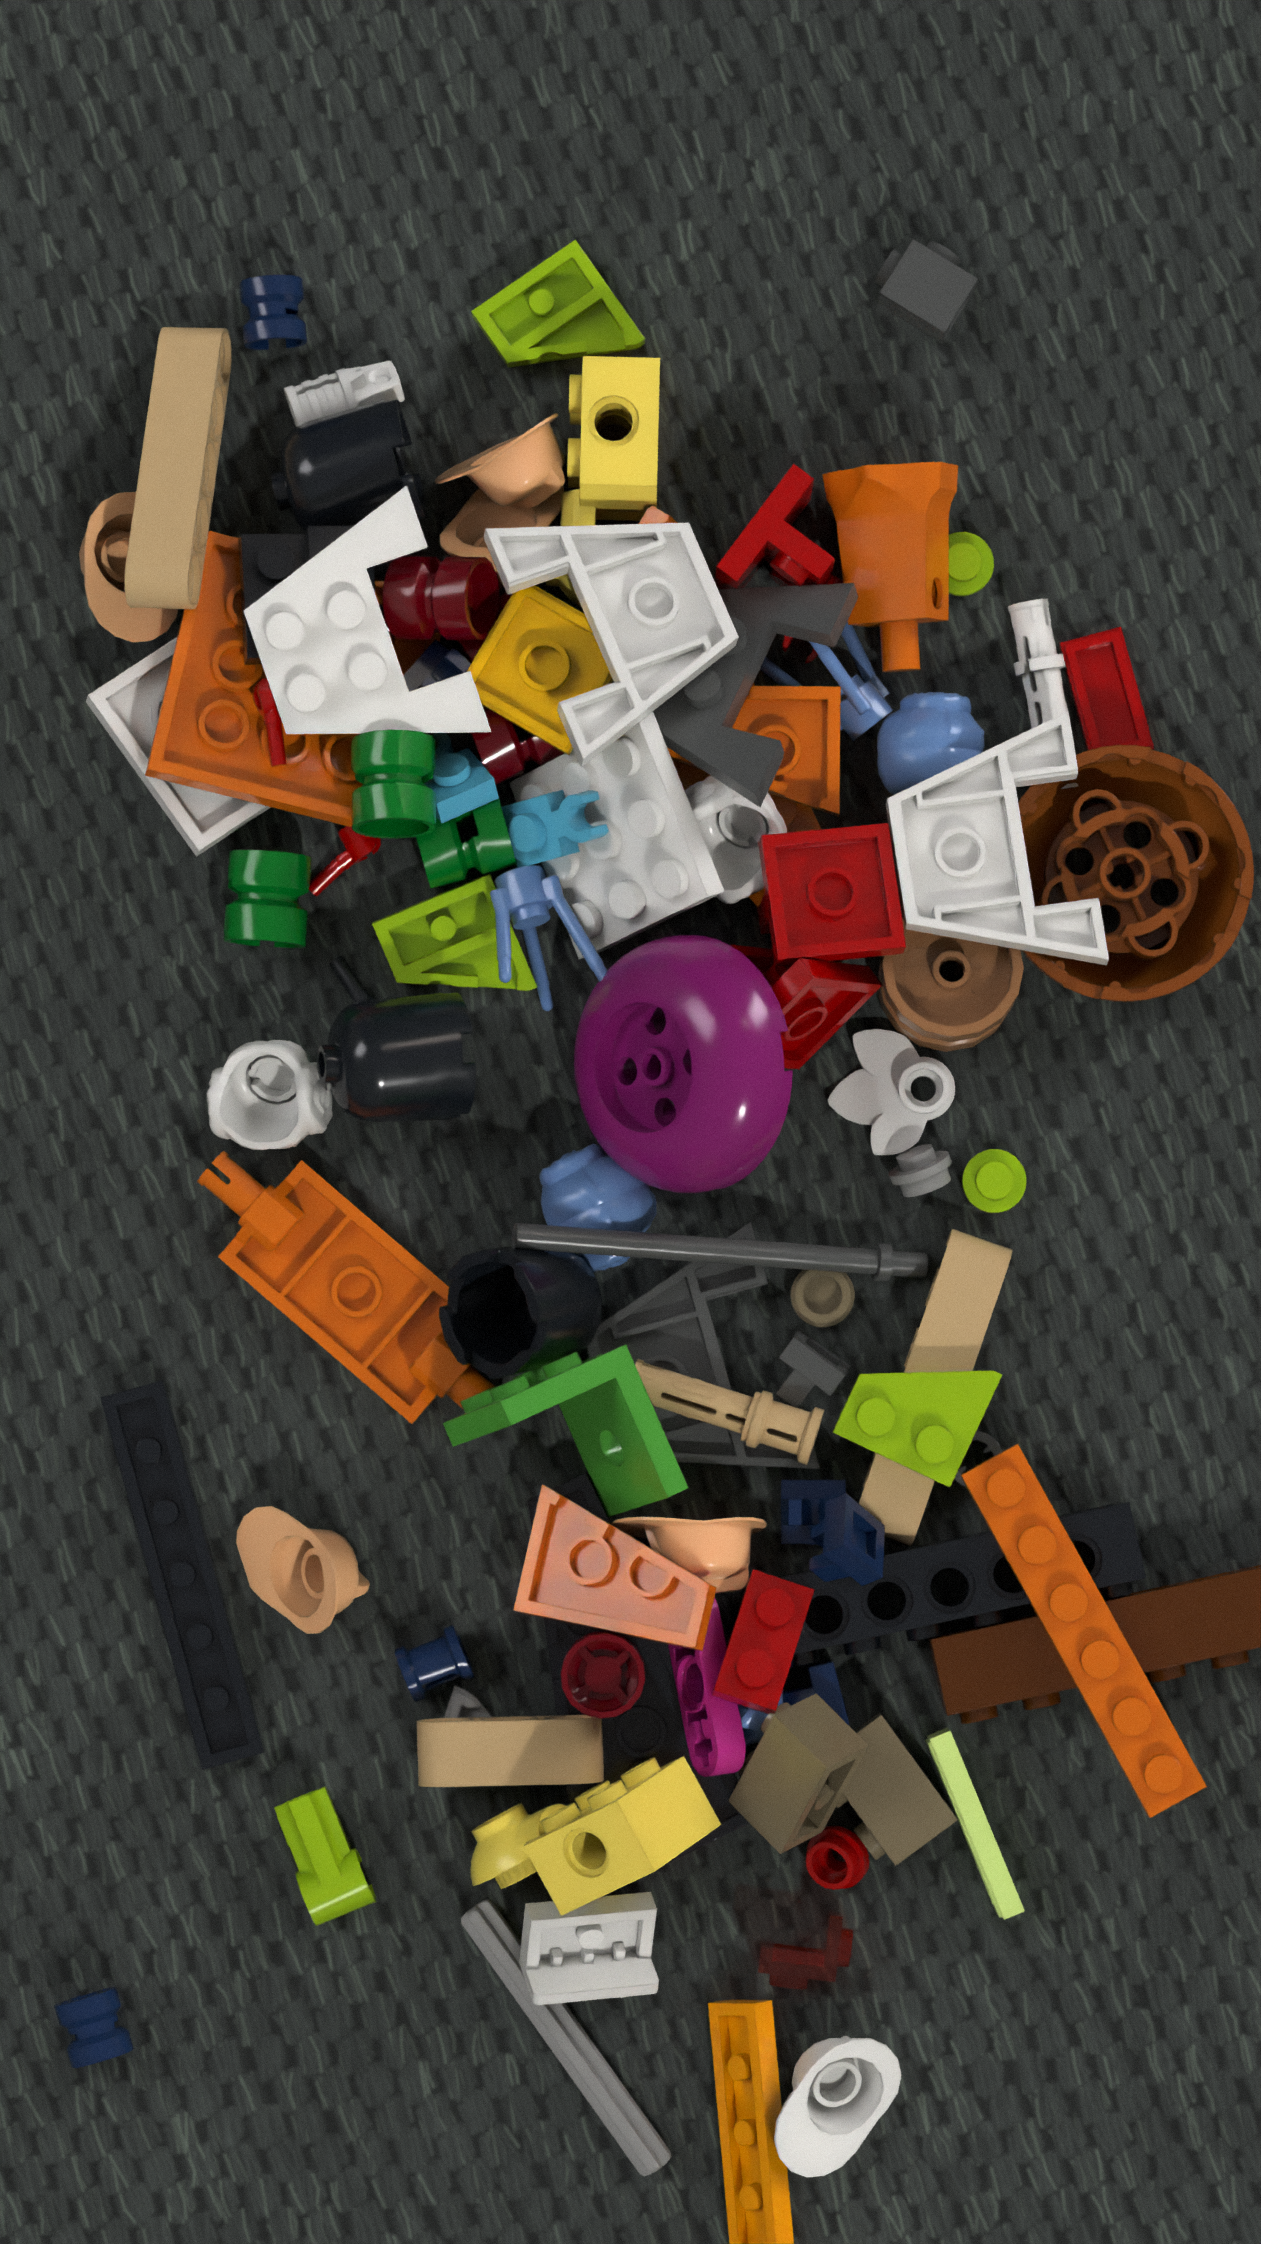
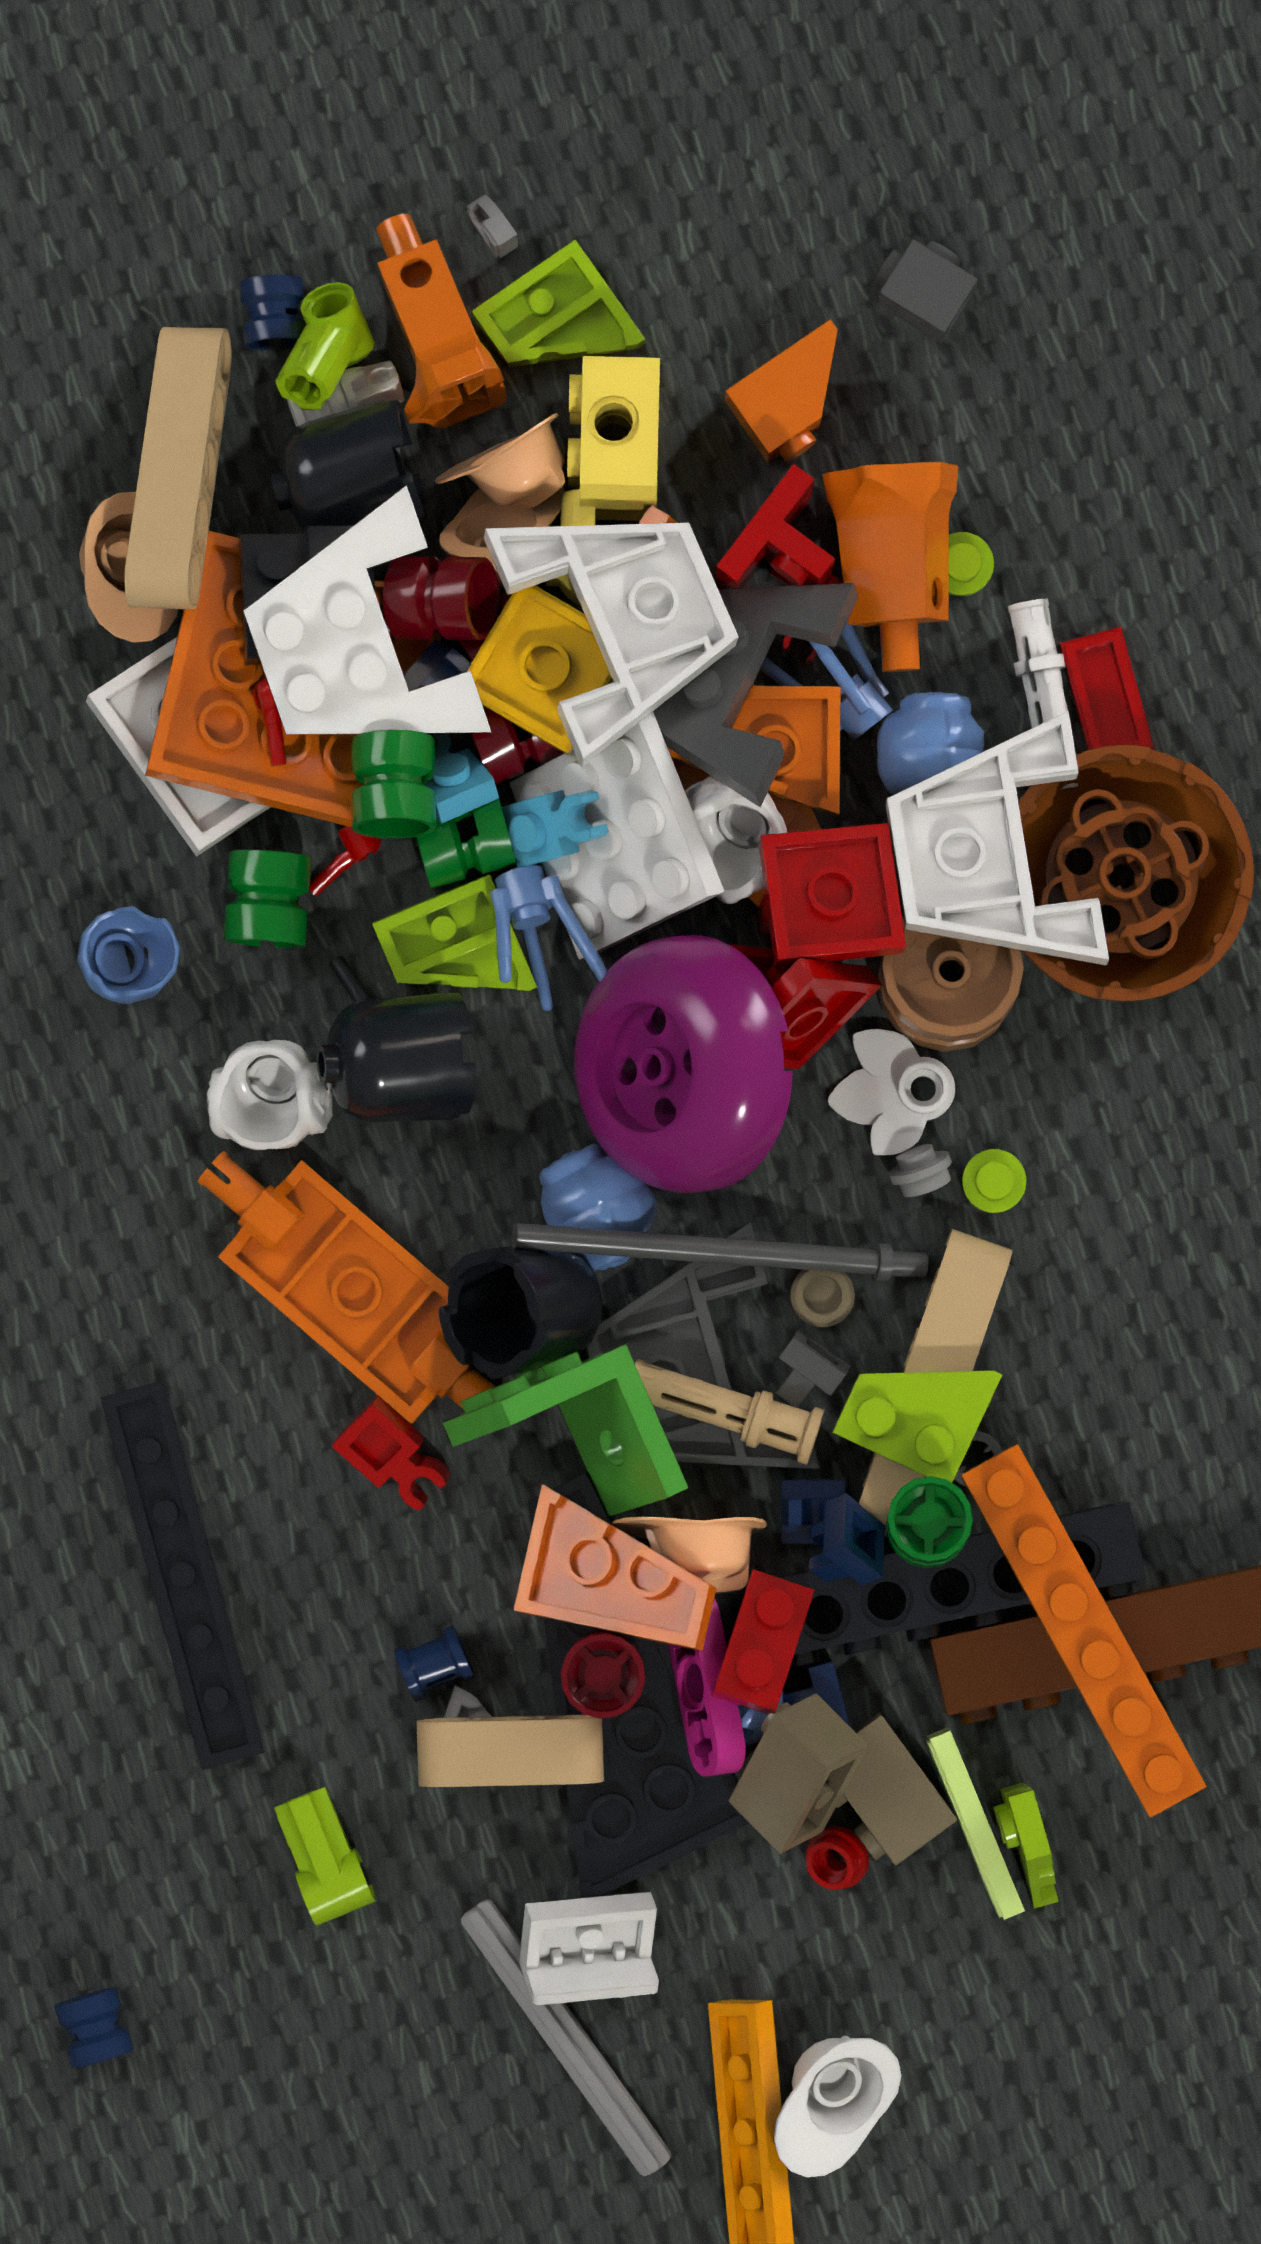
light nougat piece [236,1506,370,1634] -> none
light yellow brick [471,1756,721,1916] -> none
clear red bracket [757,1911,853,1989] -> none
none -> medium blue hair [77,906,181,1004]
none -> lime piece [275,282,375,410]
none -> red plate [331,1395,451,1511]
none -> orange piece [376,214,507,428]
none -> light grey tile [466,194,518,258]
none -> orange slope [725,319,838,463]
none -> green wheel [885,1476,973,1568]
none -> lime wing [993,1782,1059,1909]

